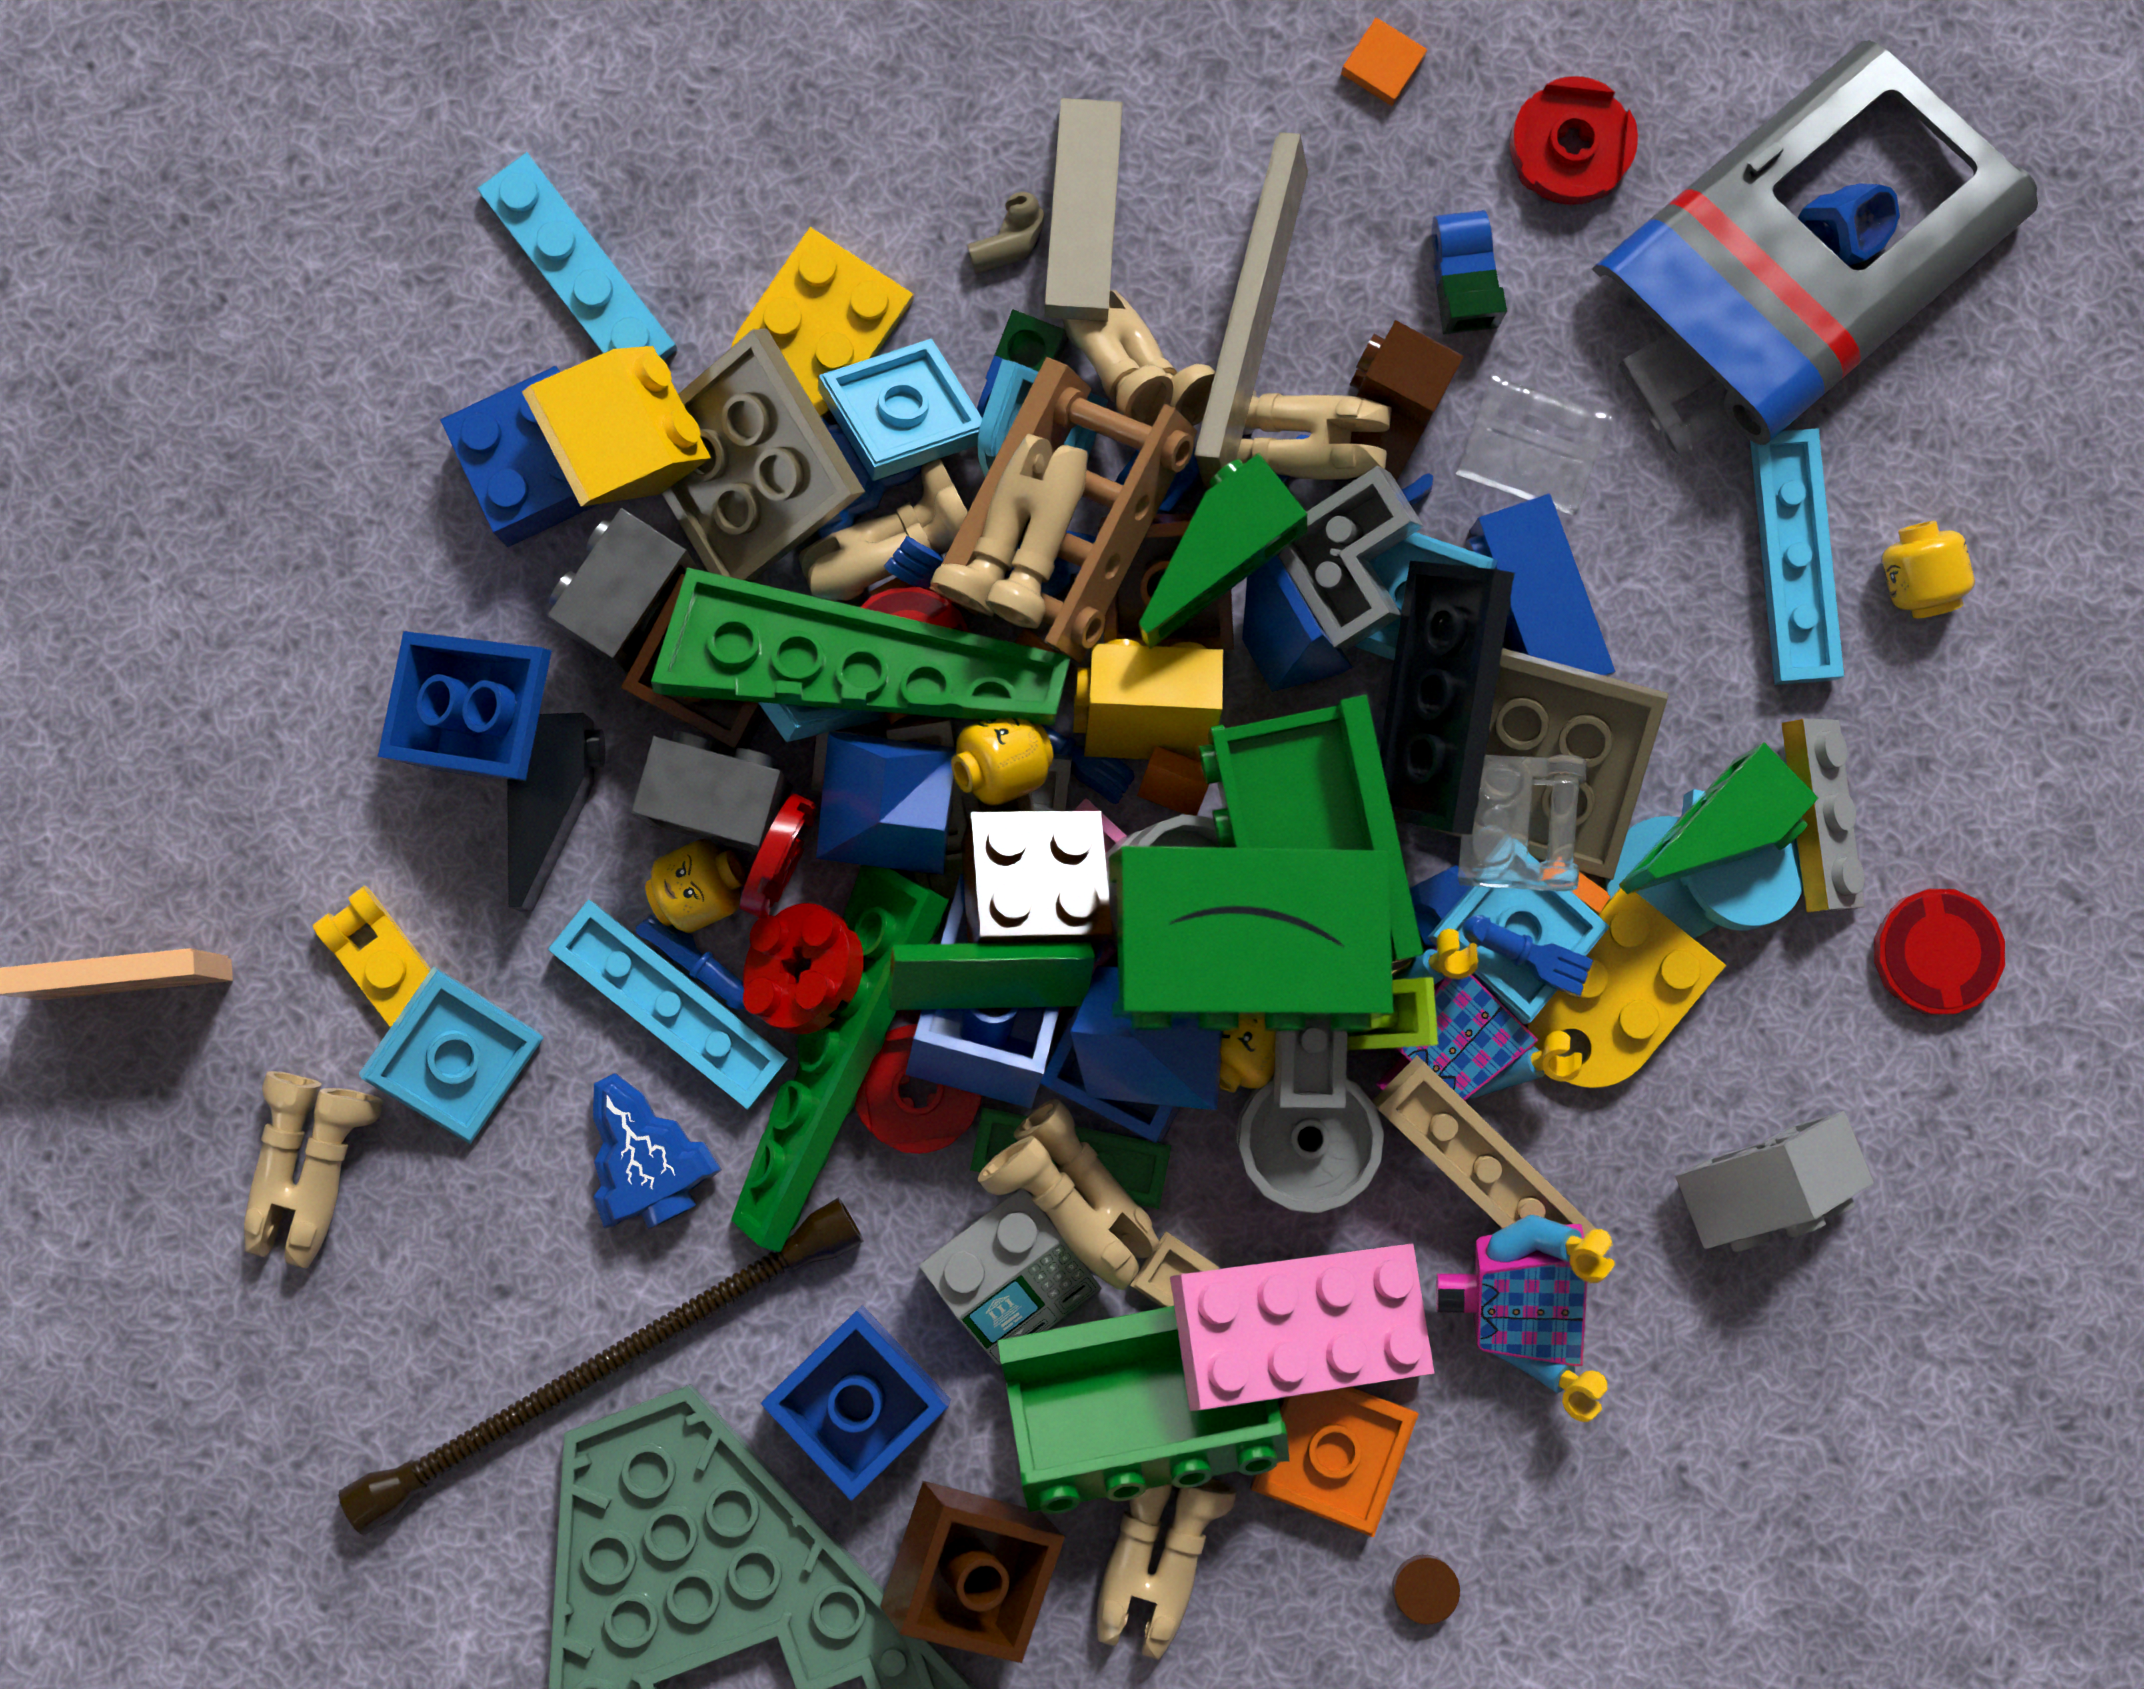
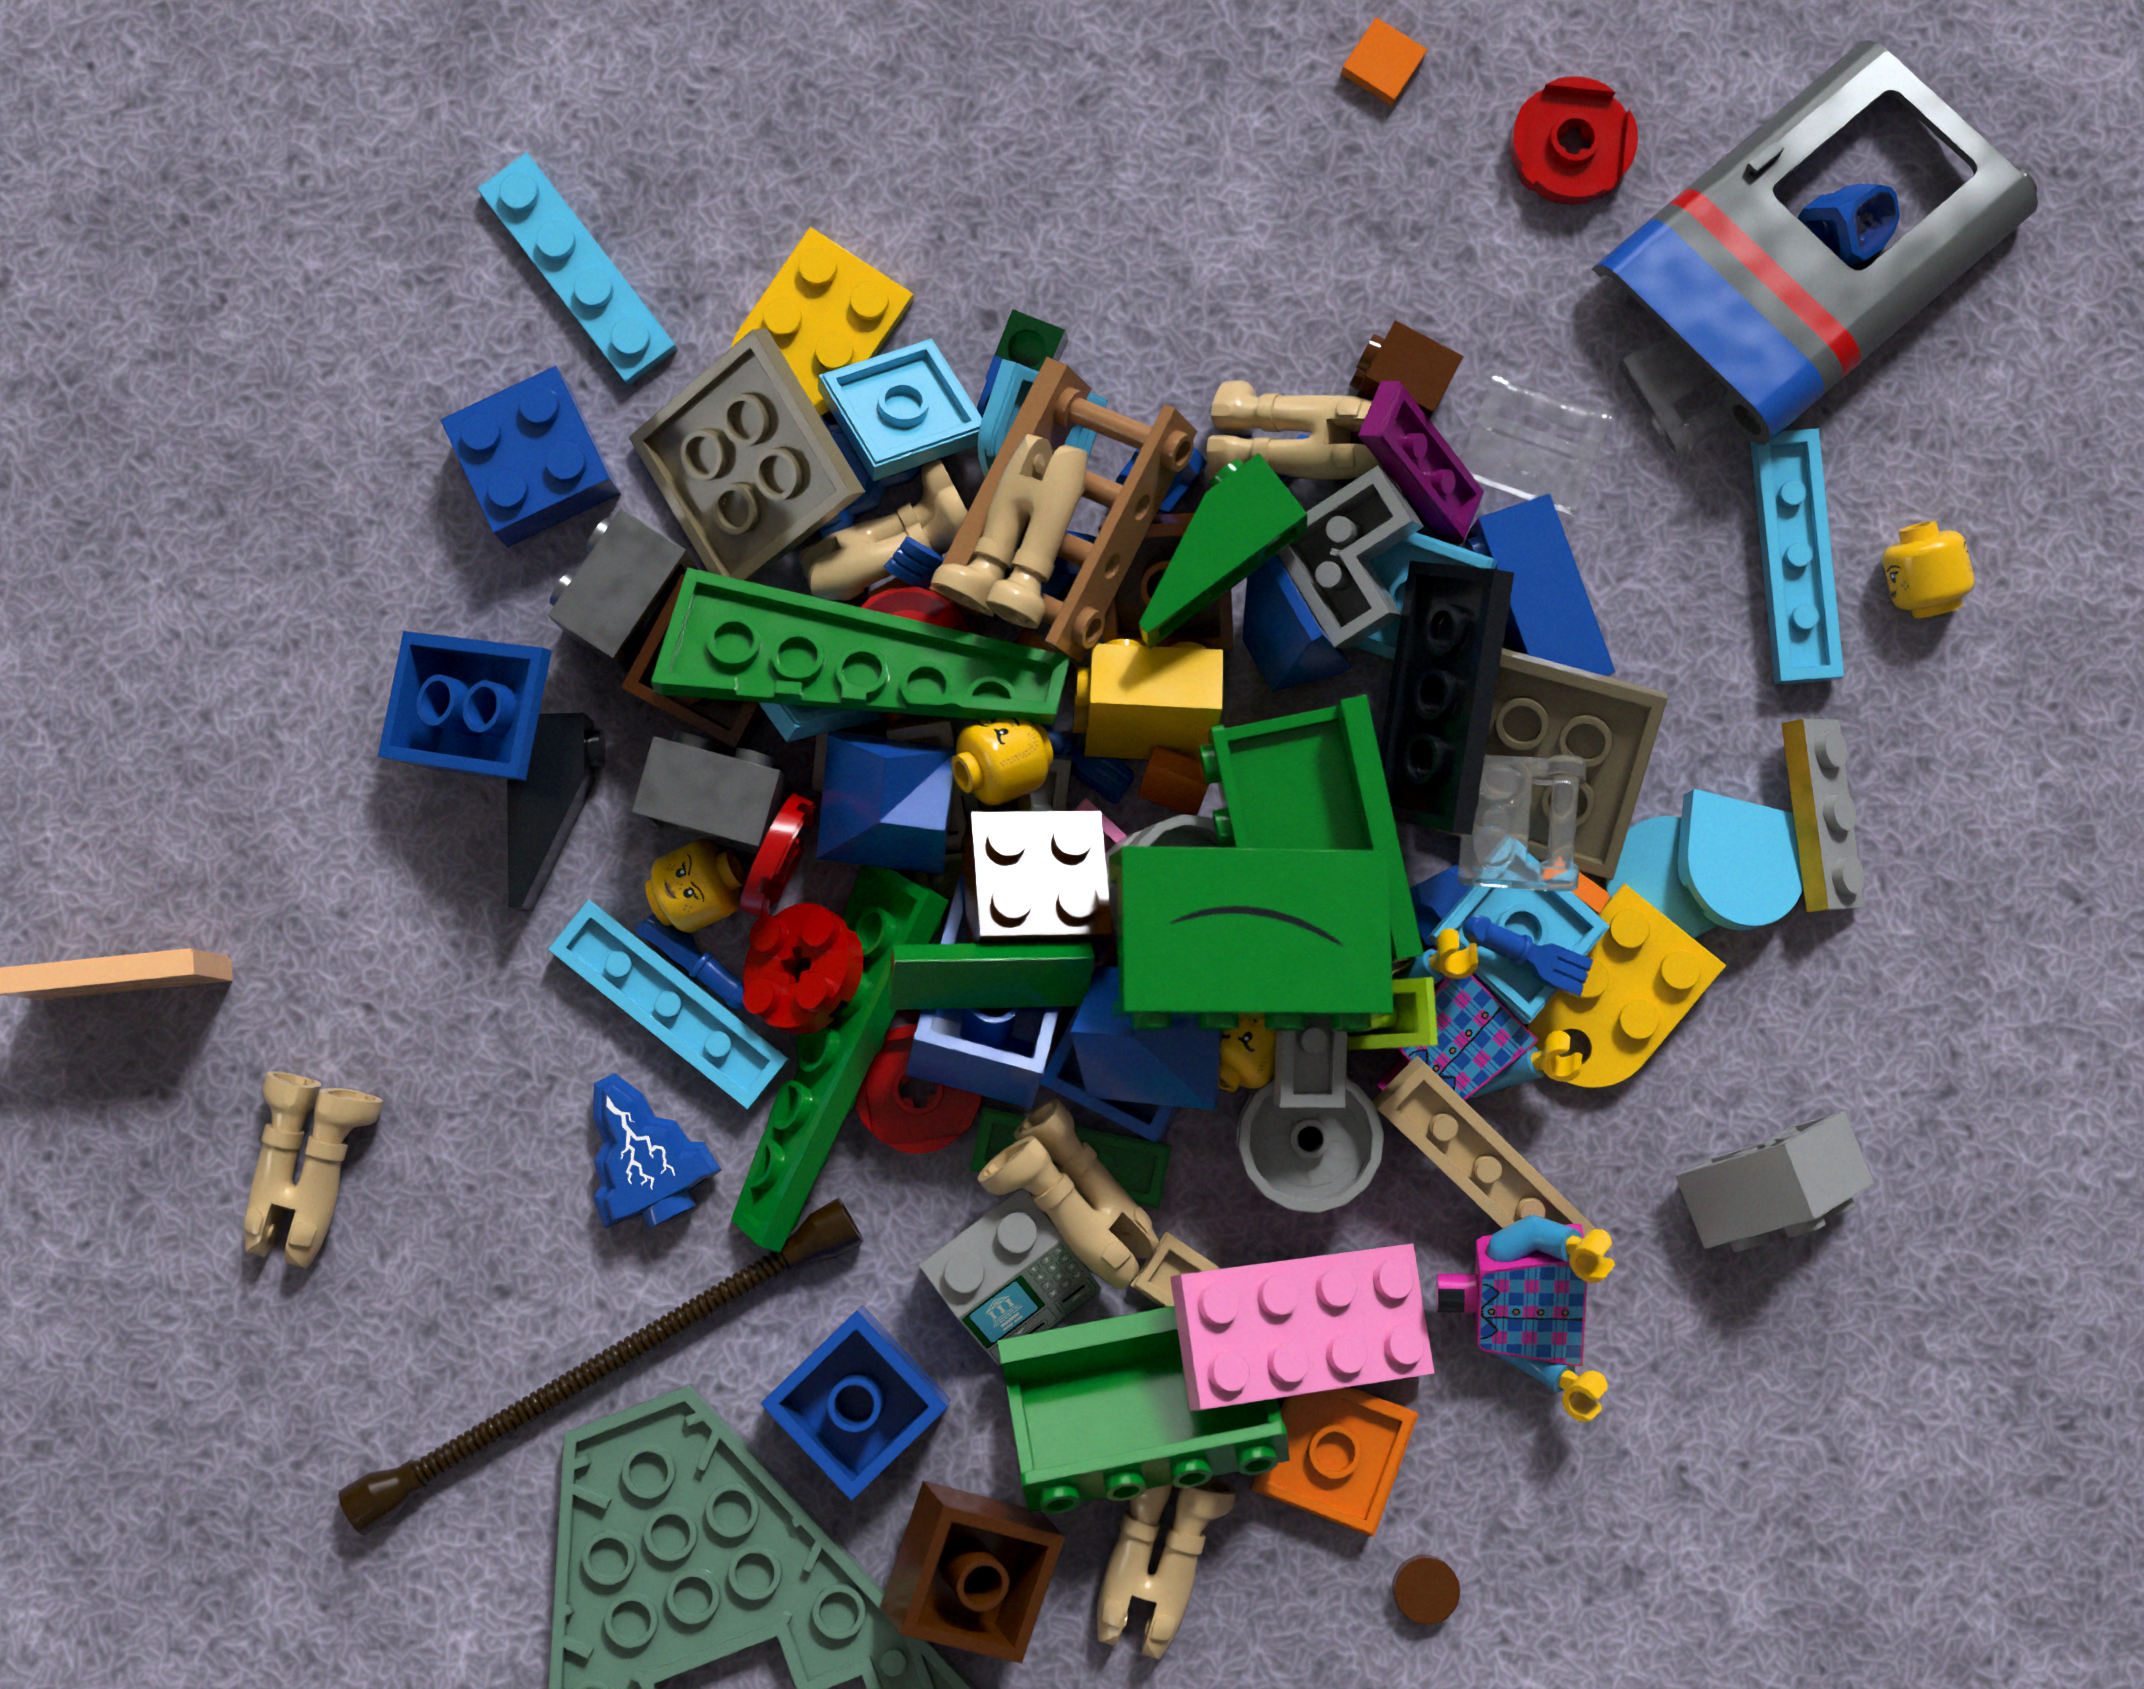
yellow plate [312,885,431,1028] -> none
medium azure tile [359,966,544,1144] -> none
yellow slope [522,346,711,507] -> none
dark tan arm [967,192,1044,274] -> none
tile [1044,98,1123,322] -> none
tan piece [1063,290,1216,427] -> none
dark tan tile [1195,132,1308,489] -> none
leg [1432,210,1507,335] -> none
green slope [1619,742,1818,894] -> none
red tile [1874,888,2005,1015] -> none
none -> magenta tile [1358,381,1484,544]

